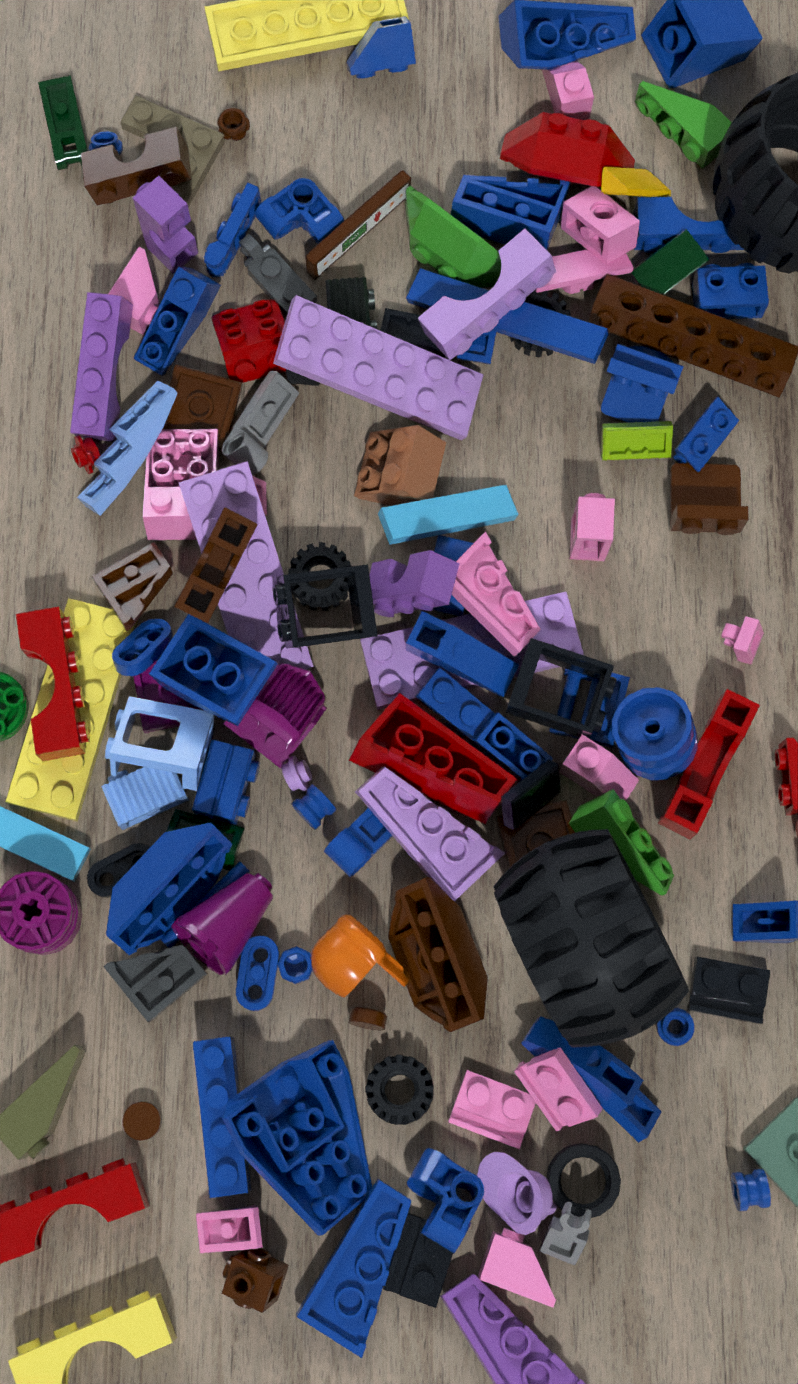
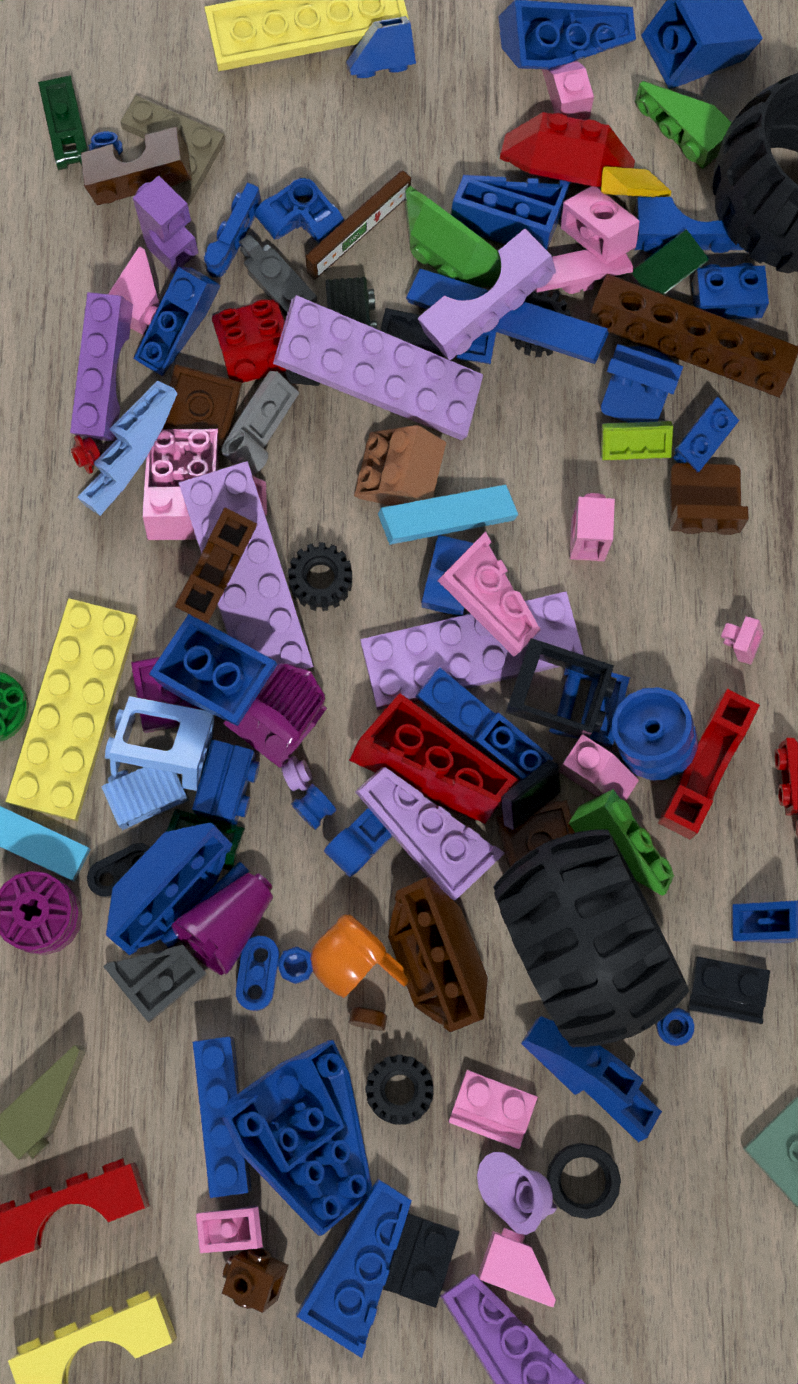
red arch [16,606,90,761] -> none
wing [92,542,173,631] -> none
blue plate [112,619,173,676] -> none
reddish brown tile [122,1102,162,1141] -> none
reddish brown plate [217,108,250,141] -> none
black window [272,564,378,648] -> none
medium lavender arch [369,550,460,617] -> none
blue slope [406,611,519,698] -> none
blue piece [407,1148,484,1253] -> none
bright pink plate [514,1047,603,1131] -> none
light grey plate [539,1202,592,1265] -> none
blue wheel [731,1169,771,1212] -> none

